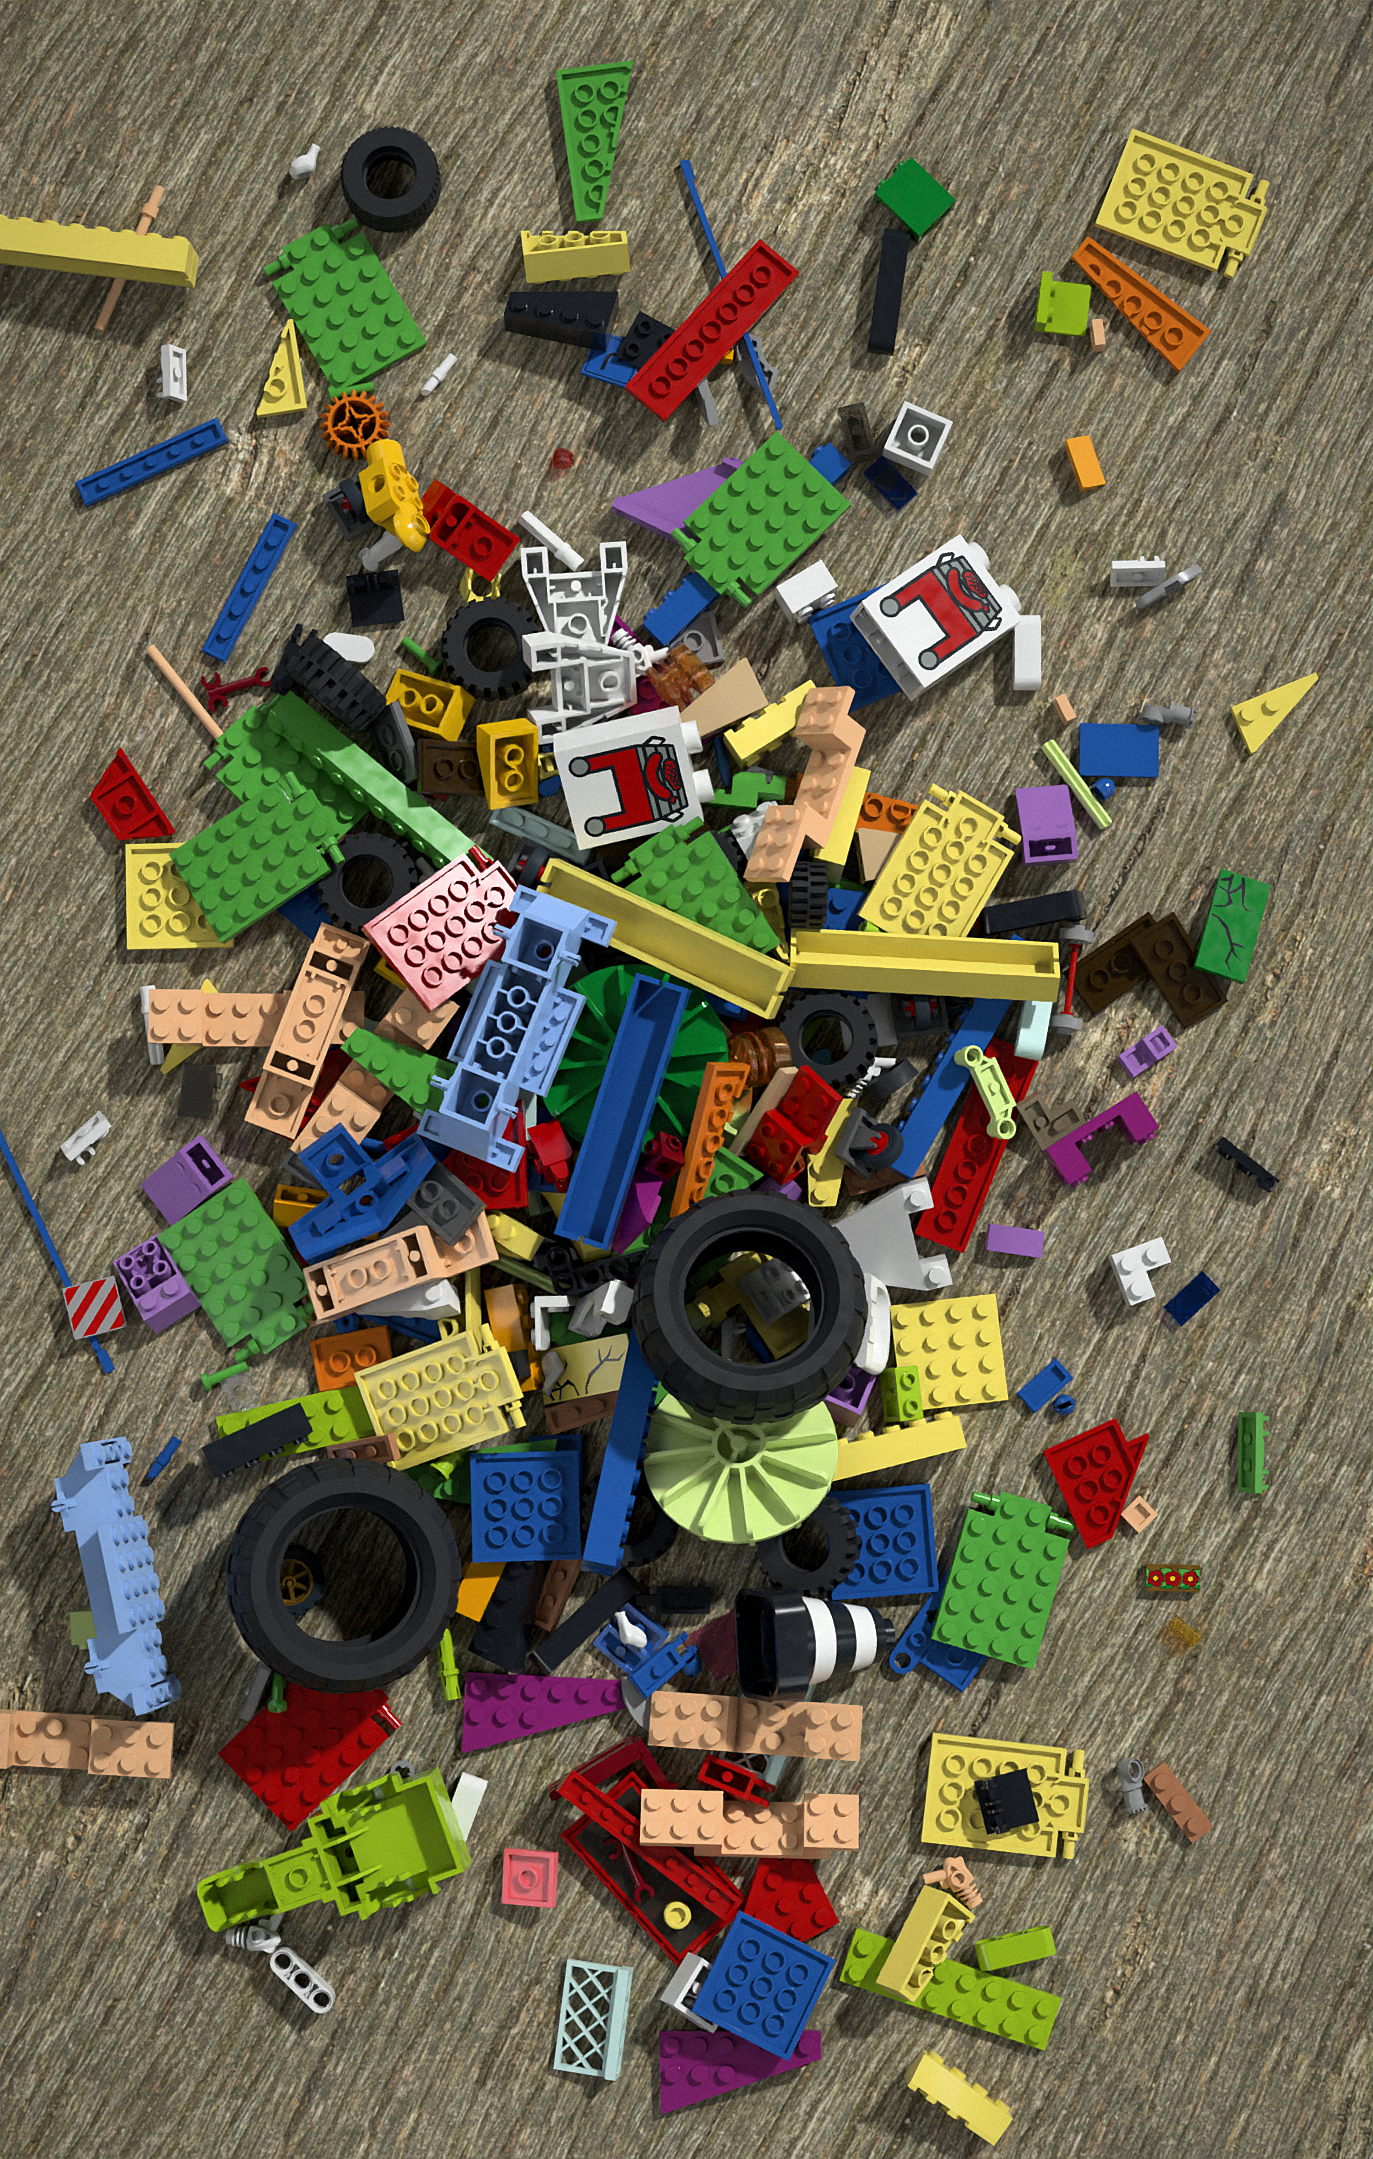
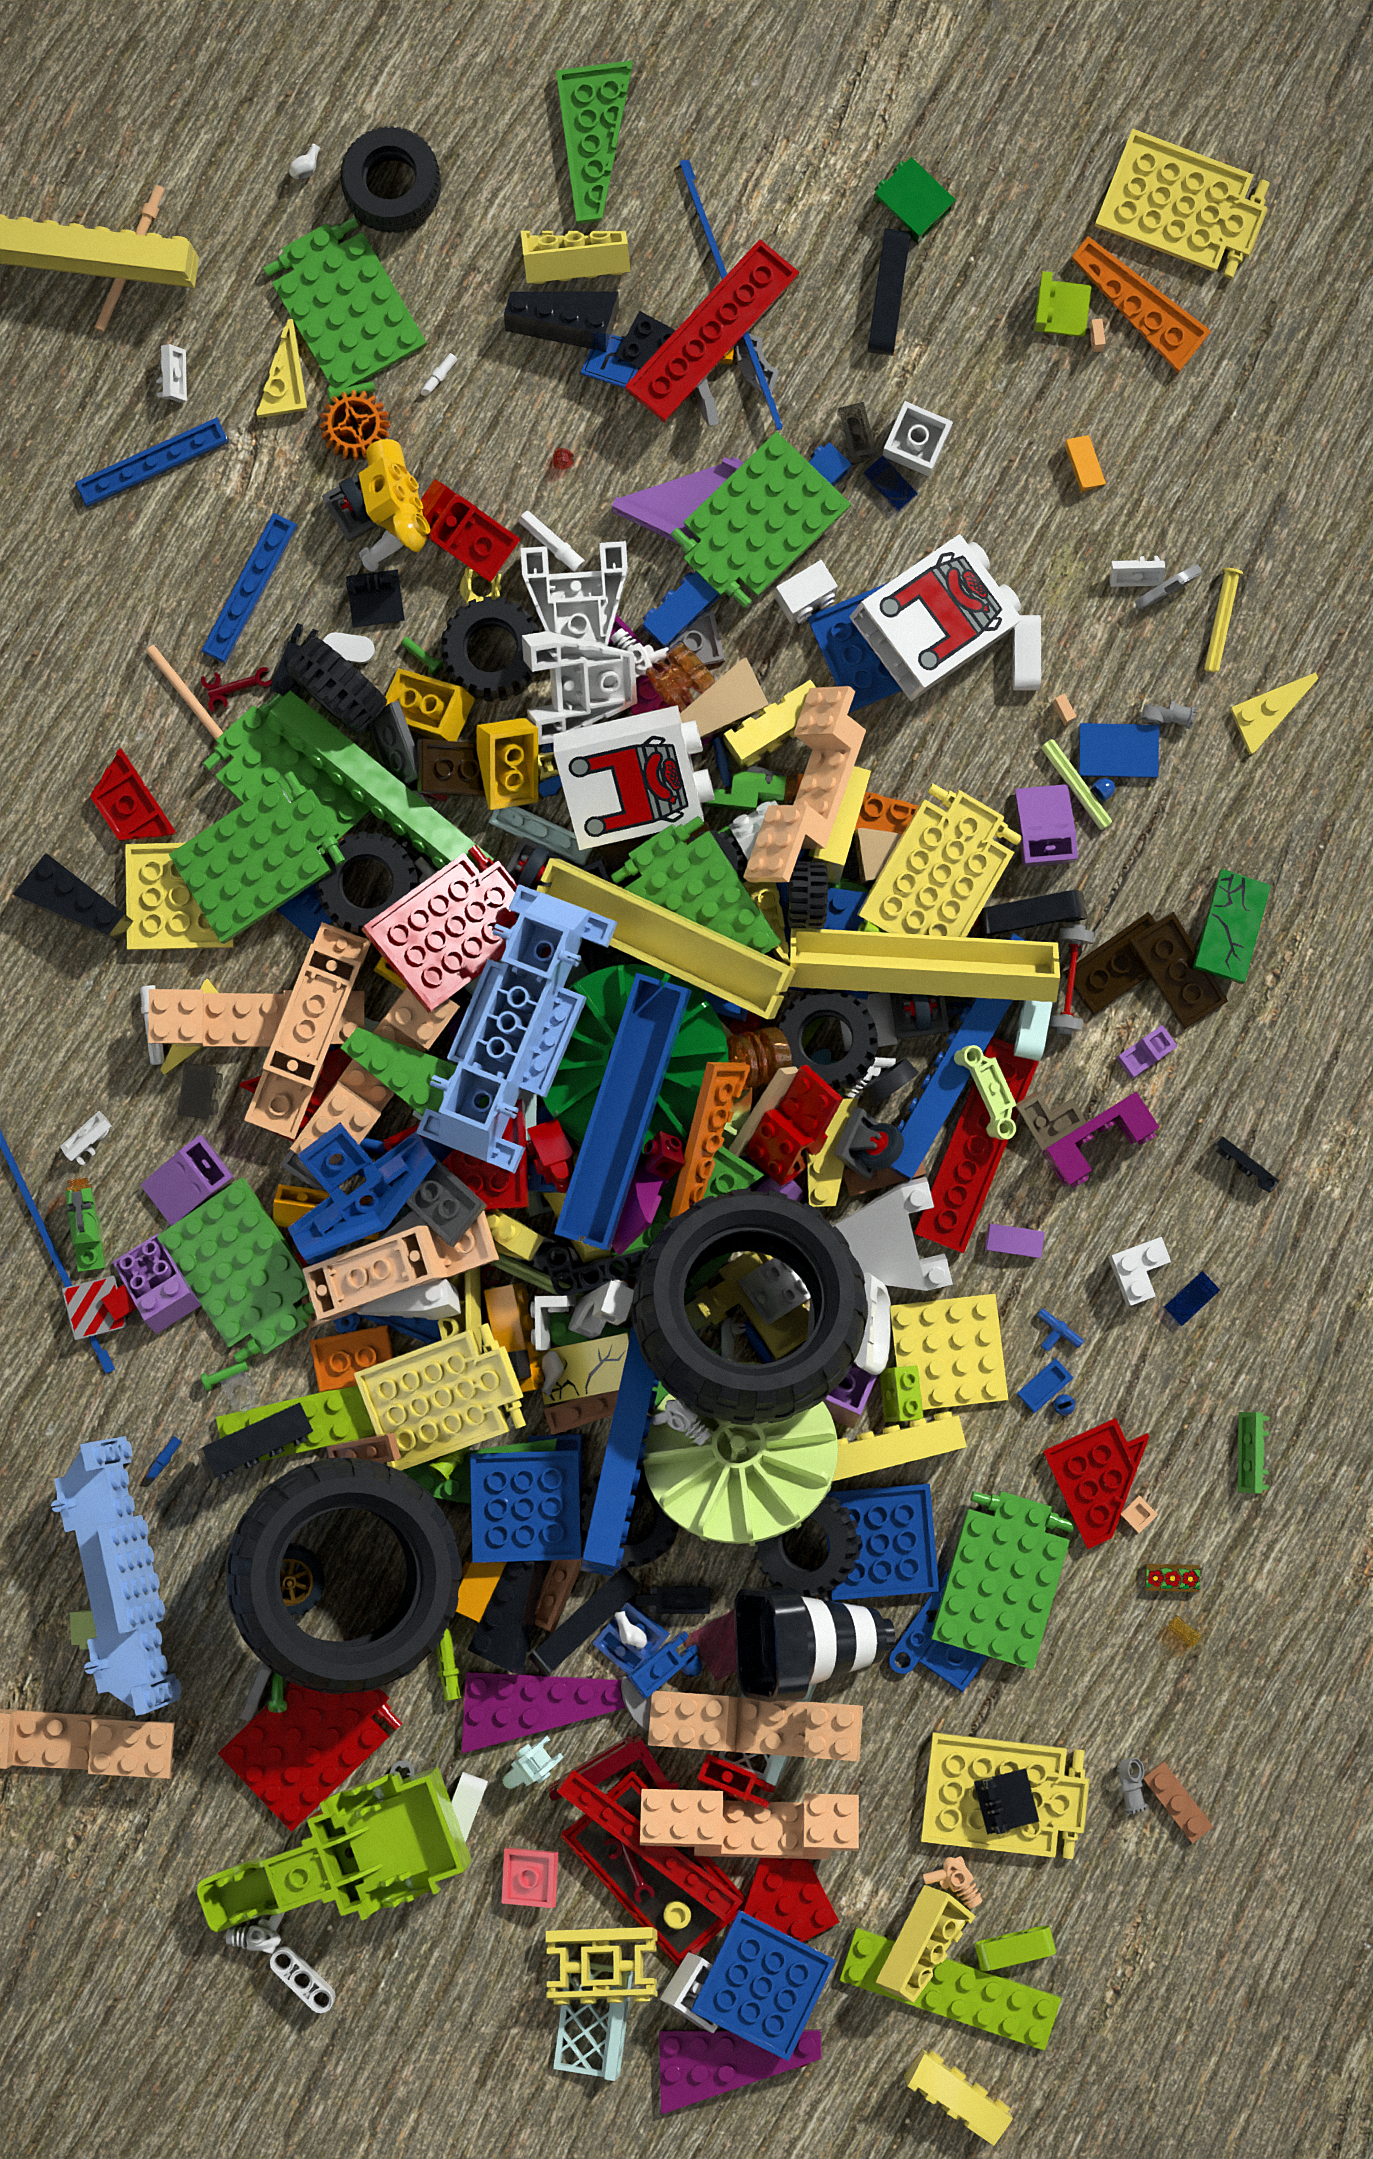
none -> black wedge [13,853,134,942]
none -> bright green plate [65,1178,106,1272]
none -> red tile [101,1285,137,1322]
none -> light aqua hinge [502,1736,563,1789]
none -> light yellow fence [546,1927,658,2005]
none -> white piece [652,1399,711,1446]
none -> blue piece [1037,1308,1084,1352]
none -> light yellow axle [1204,568,1243,673]

